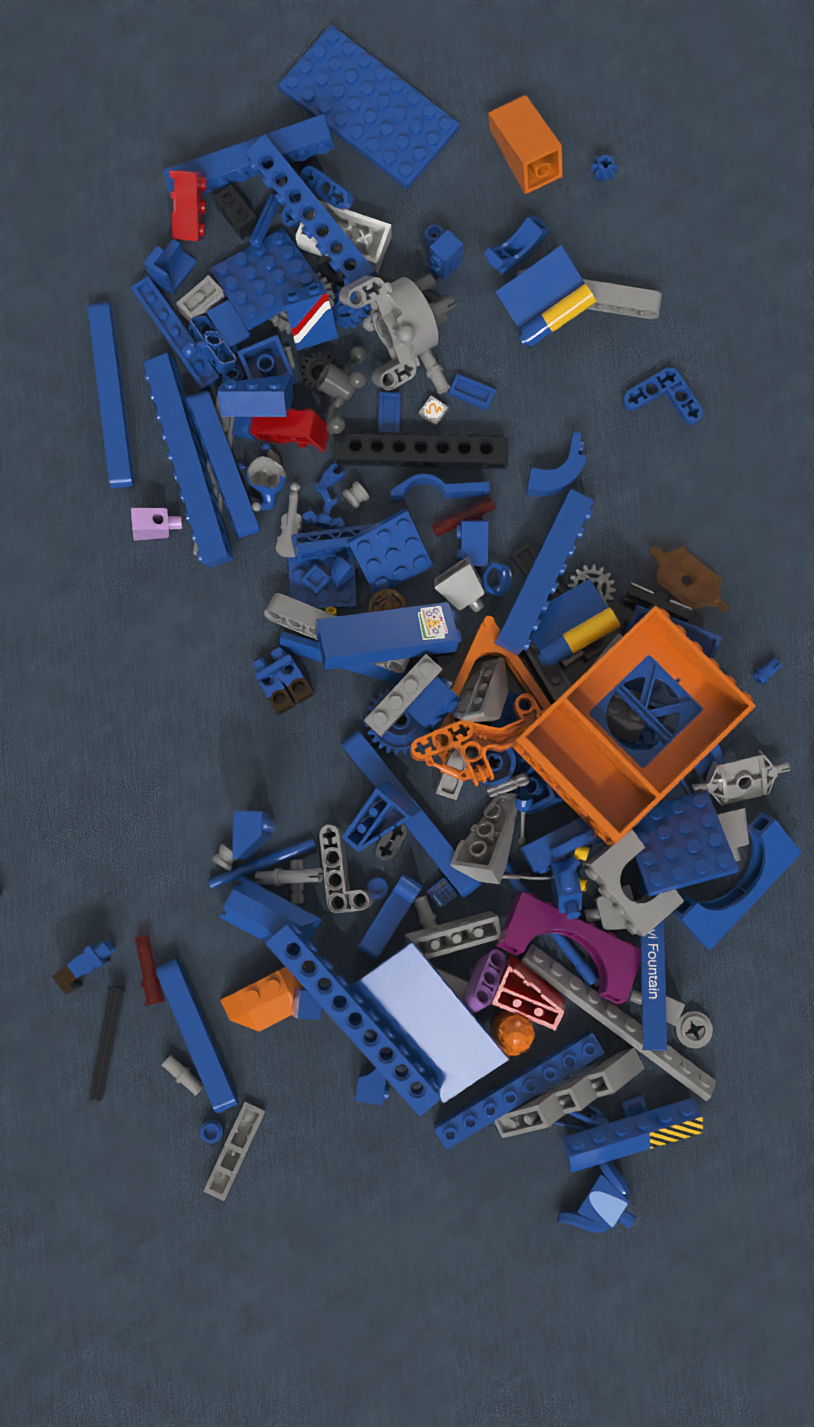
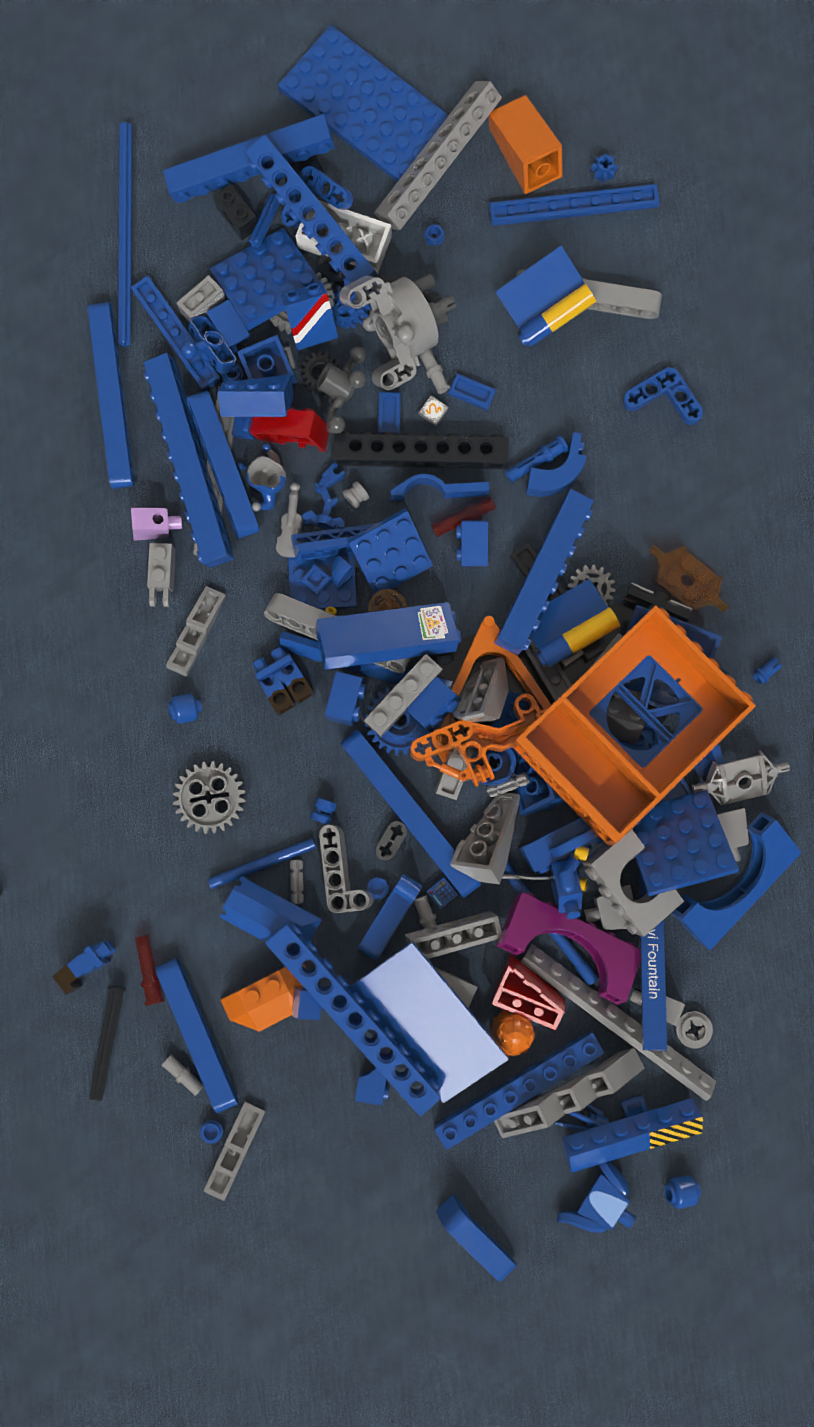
blue panel [144,239,197,296] -> none
red wedge [170,169,207,241] -> none
light grey wheel [211,844,237,871] -> none
blue slope [232,811,275,859] -> none
light grey pin [255,868,323,886] -> none
blue wedge [342,781,421,852] -> none
blue brick [429,230,463,281] -> none
light grey torso [434,556,485,612] -> none
medium lavender beam [463,949,506,1013] -> none
blue piece [482,562,512,596] -> none
blue arch [484,216,551,274] -> none
blue hinge [514,793,533,846] -> none
none -> blue axle [118,122,132,347]
none -> light grey hinge [147,543,176,607]
none -> light grey slope [166,586,226,677]
none -> blue head [168,693,202,724]
none -> light grey gear [173,761,247,834]
none -> blue wheel [309,797,337,825]
none -> blue brick [325,671,367,726]
none -> light grey brick [374,81,502,230]
none -> blue beam [436,1194,517,1283]
none -> blue tile [489,184,660,226]
none -> blue pin [505,435,569,483]
none -> blue head [664,1175,701,1209]

